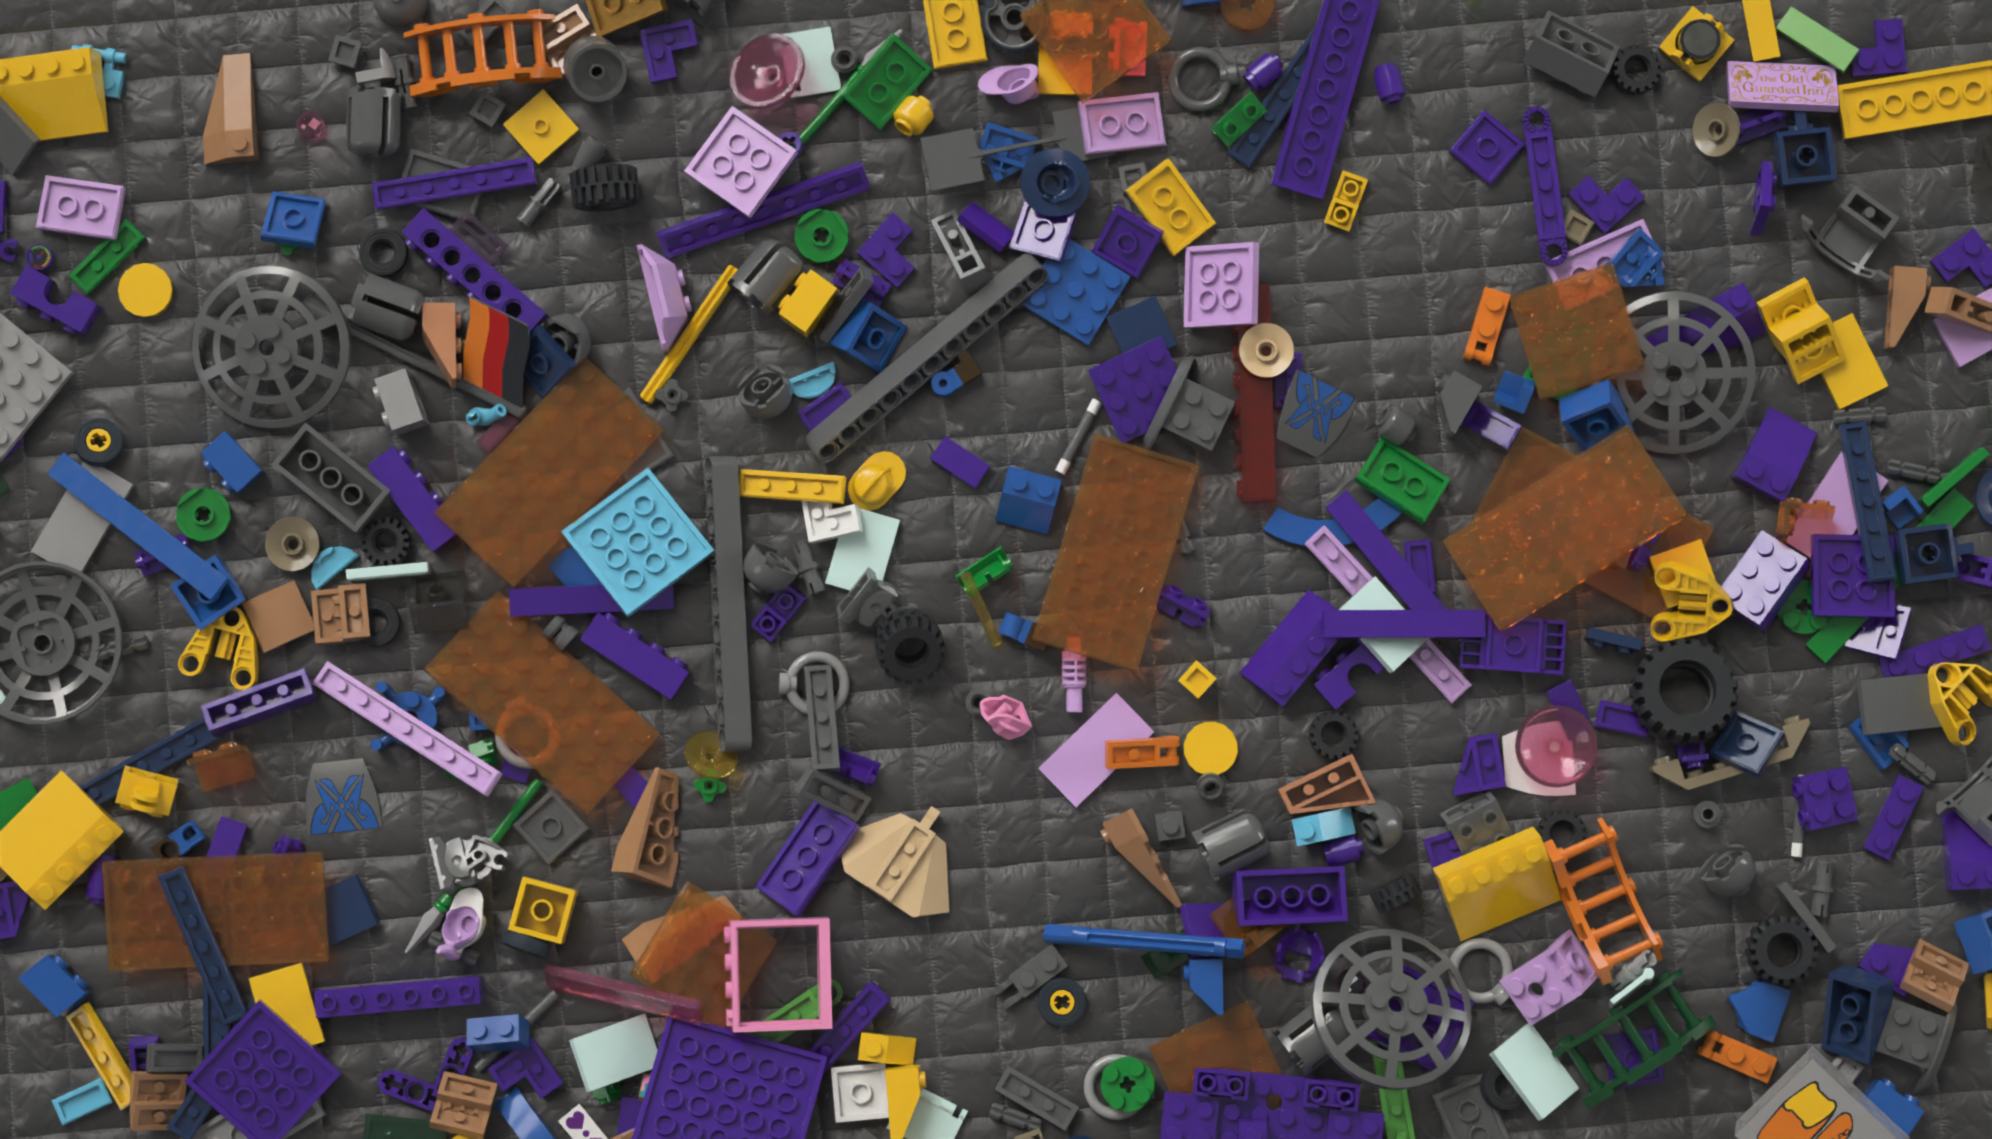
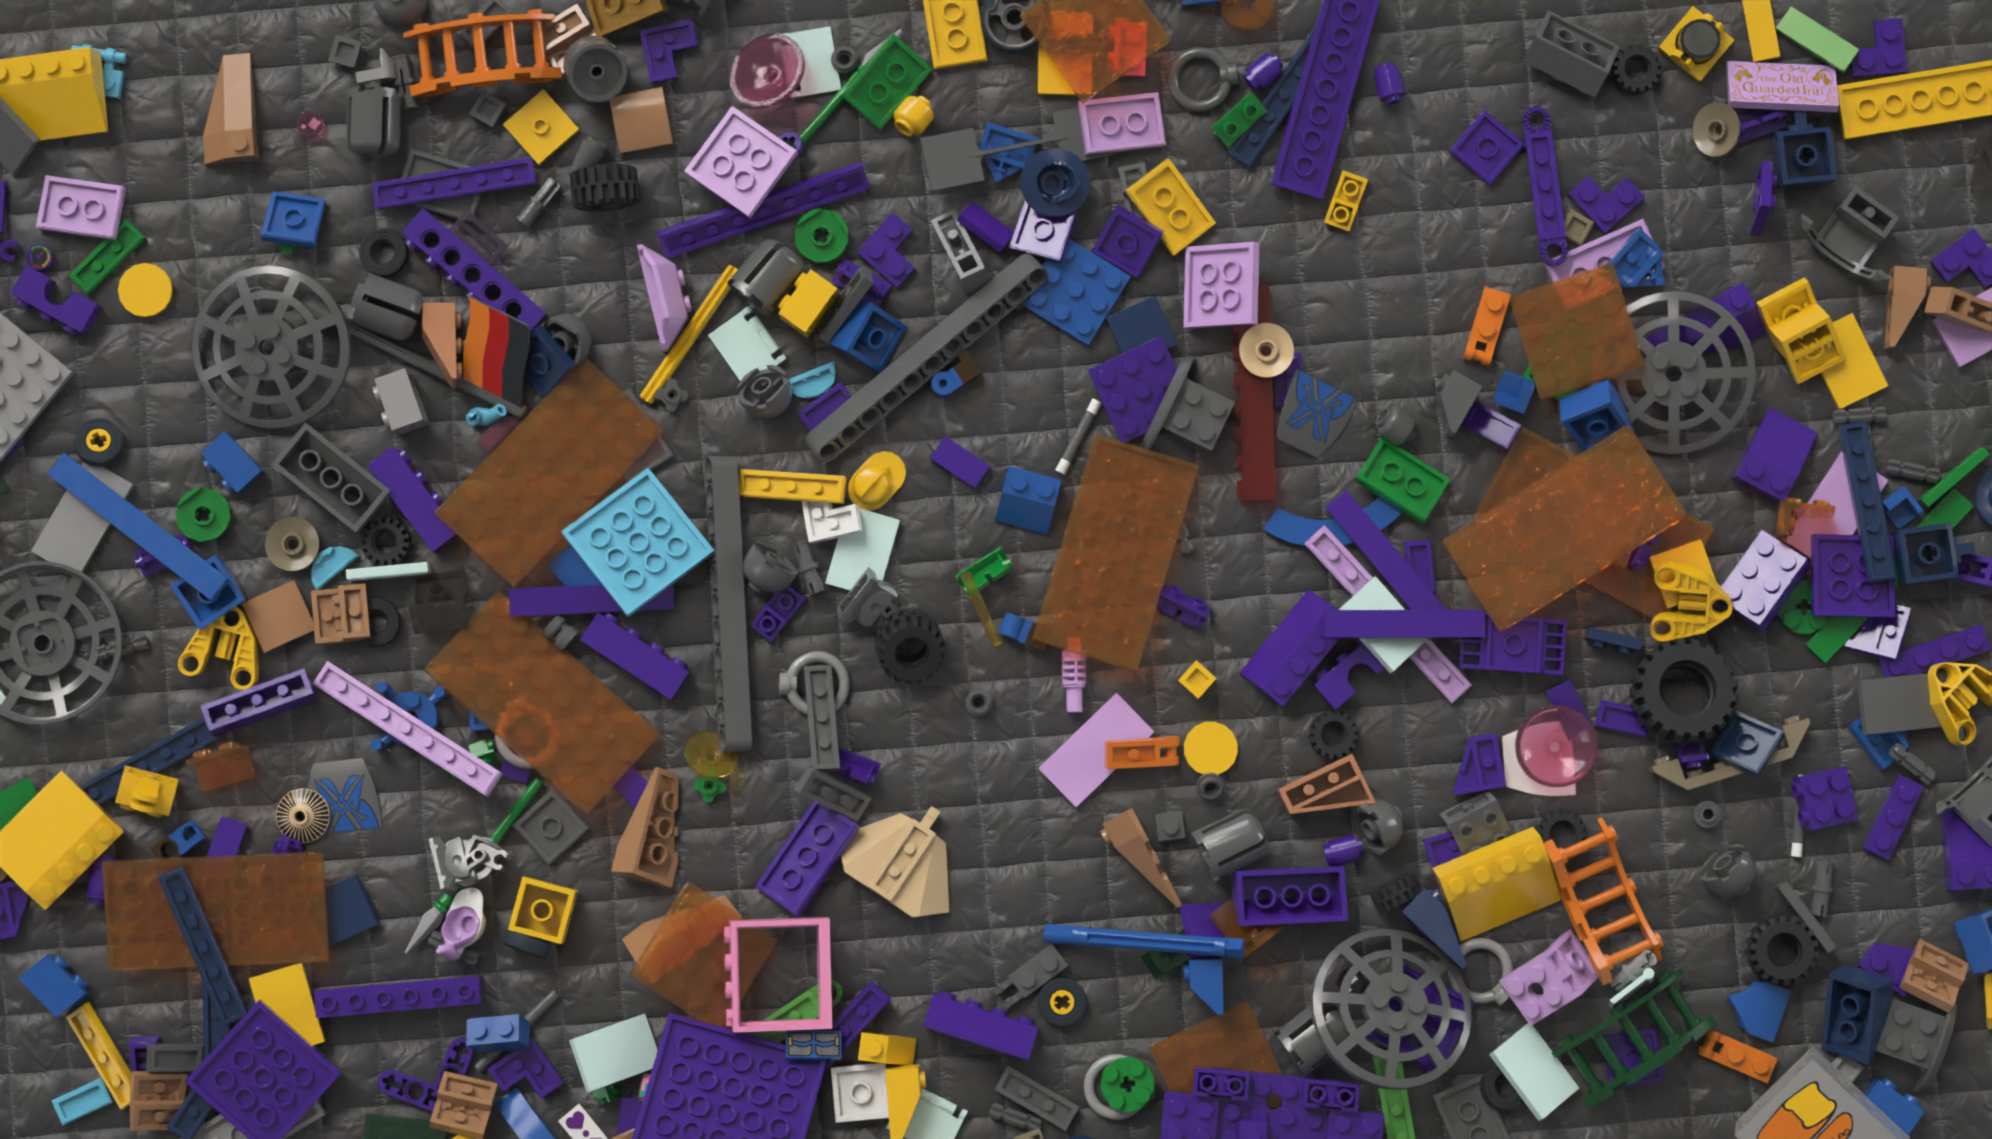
clear pink tile [544,964,703,1025] -> none
lavender piece [978,64,1039,104] -> none
bright pink hand [980,695,1032,740] -> none
dark purple helmet [1273,927,1325,984] -> none
medium azure slope [1292,807,1357,846] -> none
none -> dish [276,788,330,843]
none -> medium nougat slope [609,87,673,153]
none -> light aqua piece [708,306,787,381]
none -> tile [786,1031,841,1060]
none -> dark purple slope [923,990,1038,1060]
none -> dark blue slope [1402,888,1467,973]

